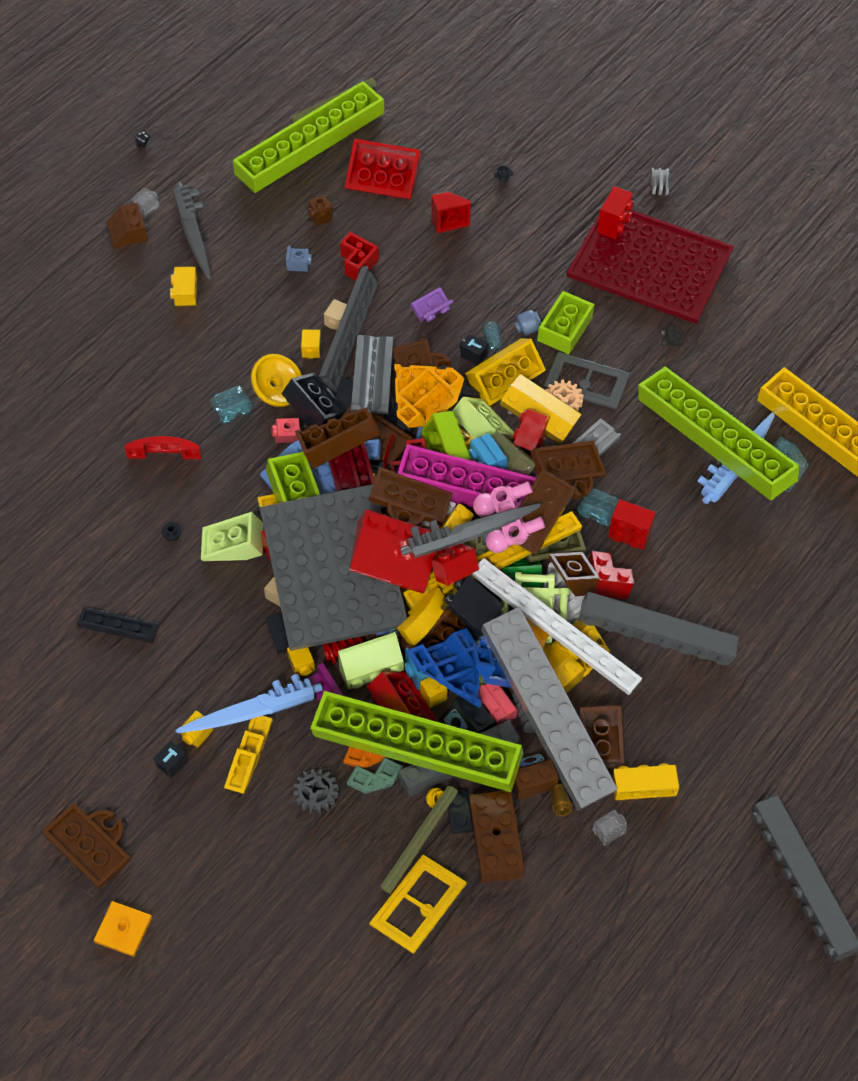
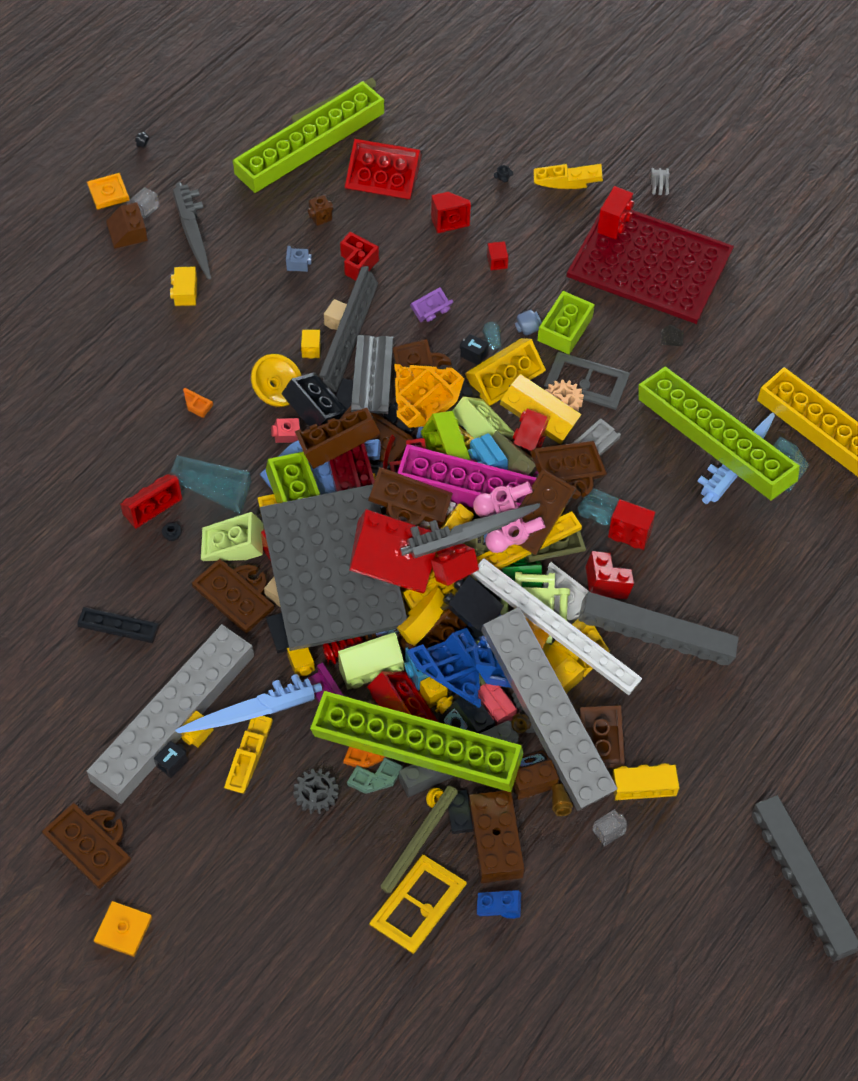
red slope [125,436,202,459] -> none
clear light blue brick [210,386,253,422] -> none
reddish brown slope [548,552,600,597] -> none
none -> light orange plate [87,173,130,210]
none -> light grey brick [87,624,254,804]
none -> red slope [120,474,182,529]
none -> clear light blue wedge [171,455,252,515]
none -> orange tile [183,388,213,418]
none -> reddish brown plate [192,559,274,633]
none -> yellow plate [435,696,453,714]
none -> blue plate [477,890,521,919]
none -> red brick [487,241,508,270]
none -> dark brown plate [511,713,531,733]
none -> yellow slope [534,164,603,189]

